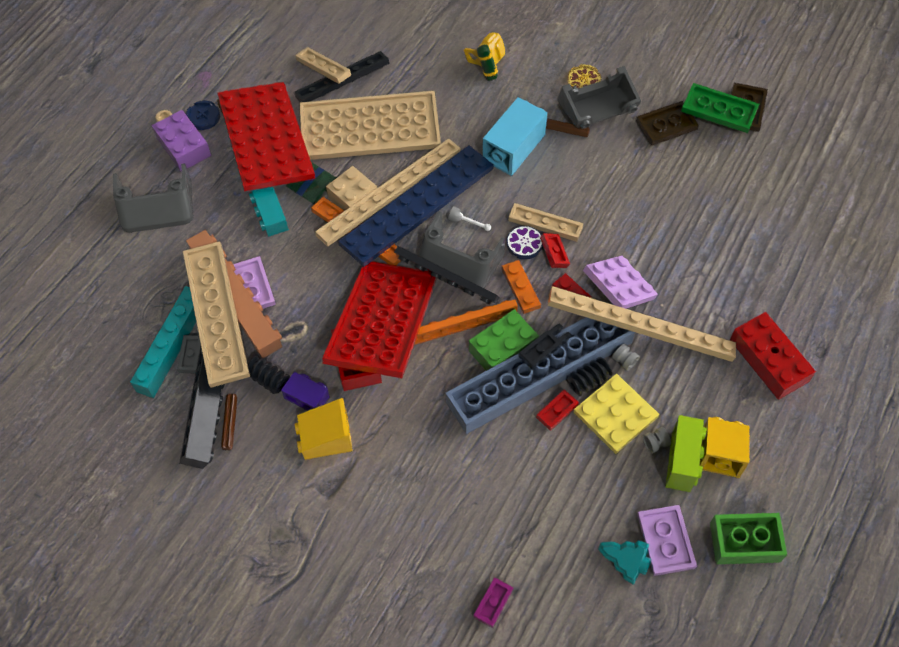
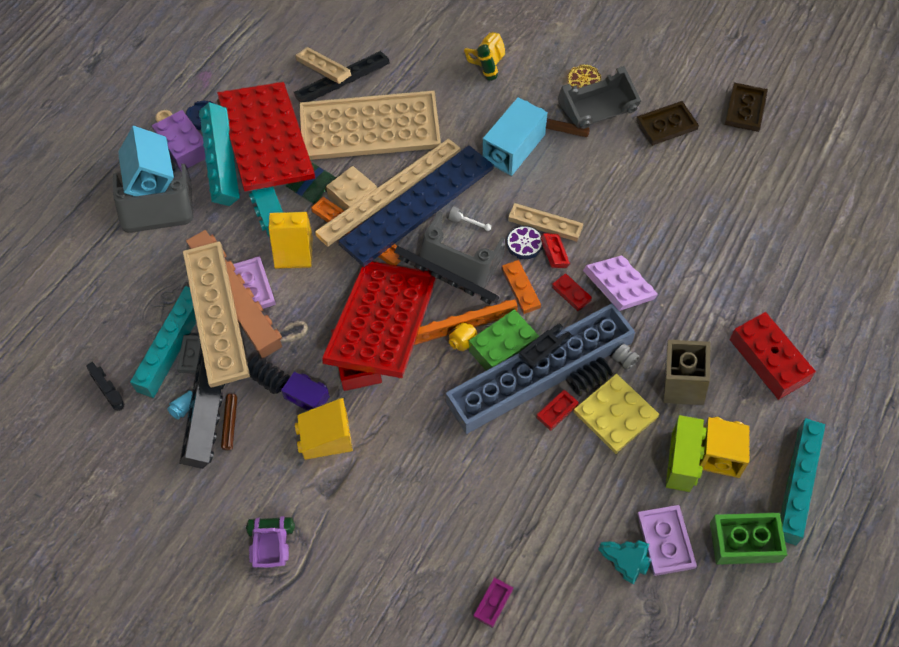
tan plate [548,286,736,362] -> none
light grey wheel [643,427,671,453] -> none
green plate [681,83,759,133] -> none
none -> black hinge [86,361,125,411]
none -> medium azure brick [118,126,174,196]
none -> medium azure cone [167,391,192,419]
none -> teal brick [199,102,240,206]
none -> medium lavender piece [246,516,295,567]
none -> yellow slope [269,212,313,269]
none -> yellow head [449,323,477,351]
none -> dark tan brick [664,340,711,405]
none -> teal brick [780,418,826,546]

